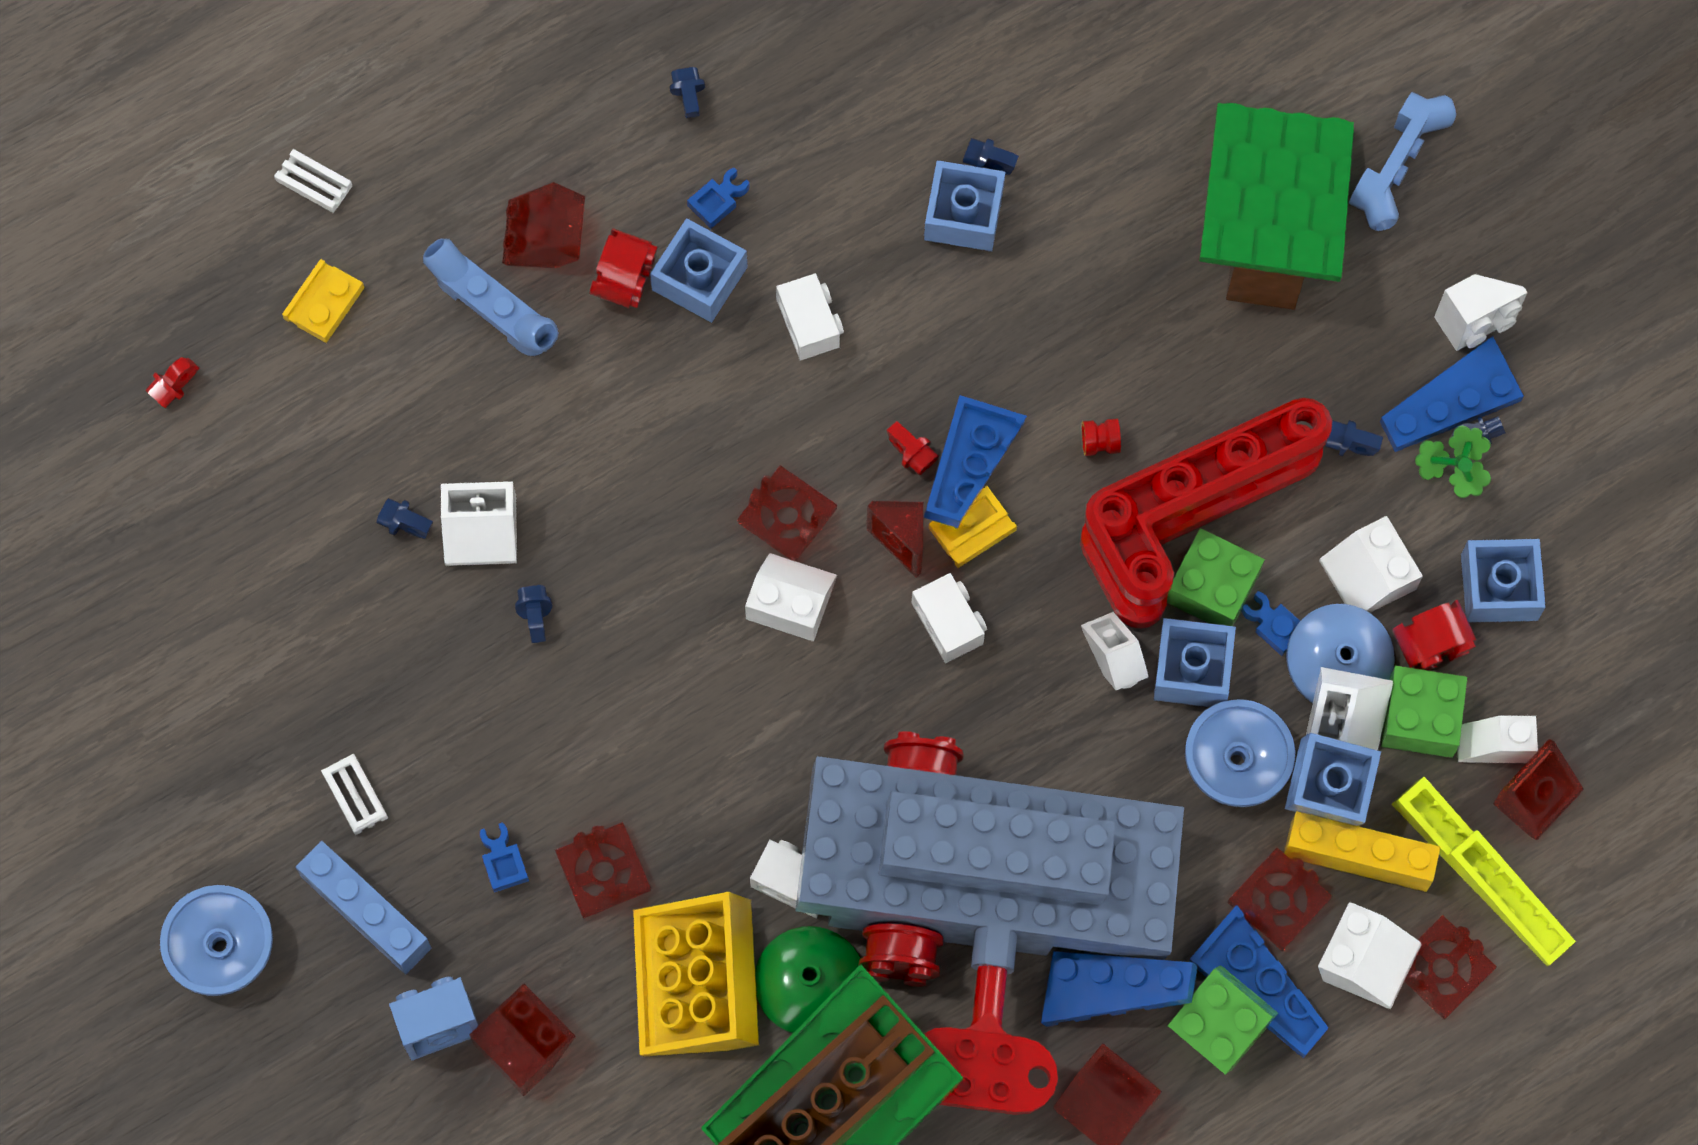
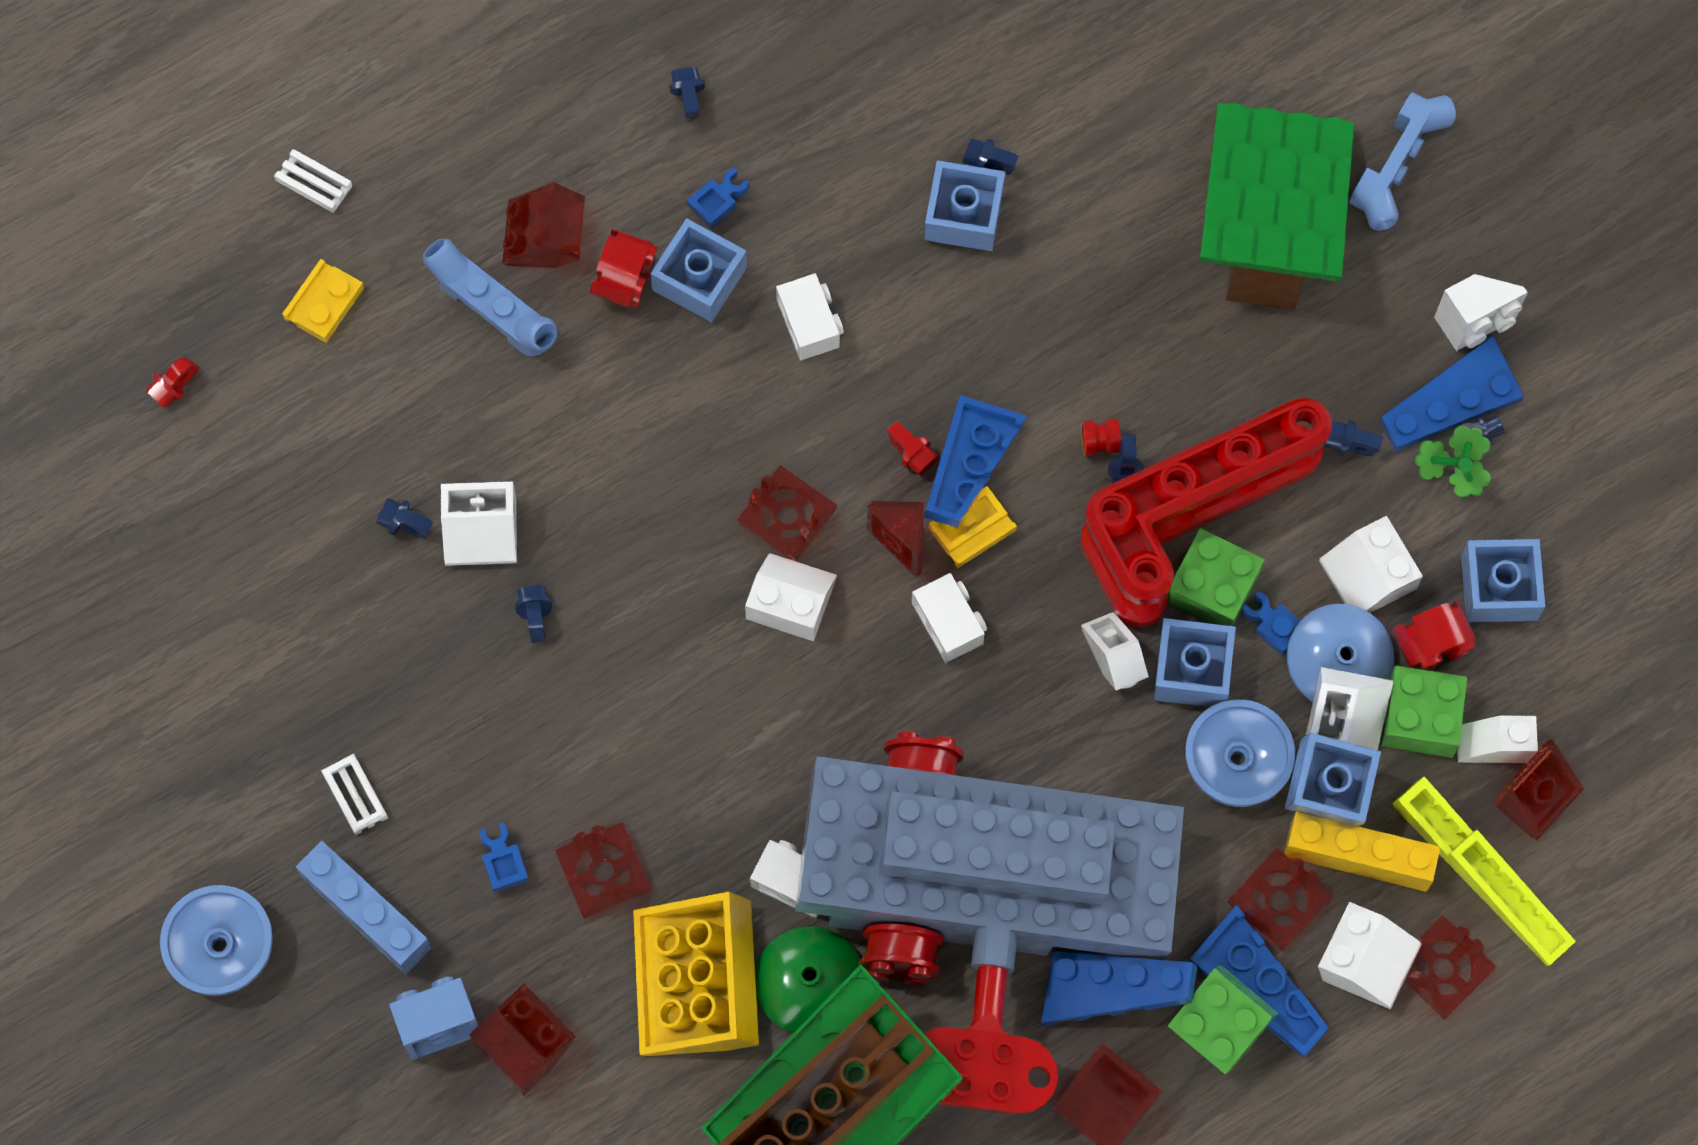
none -> dark blue piece [1108,435,1145,484]

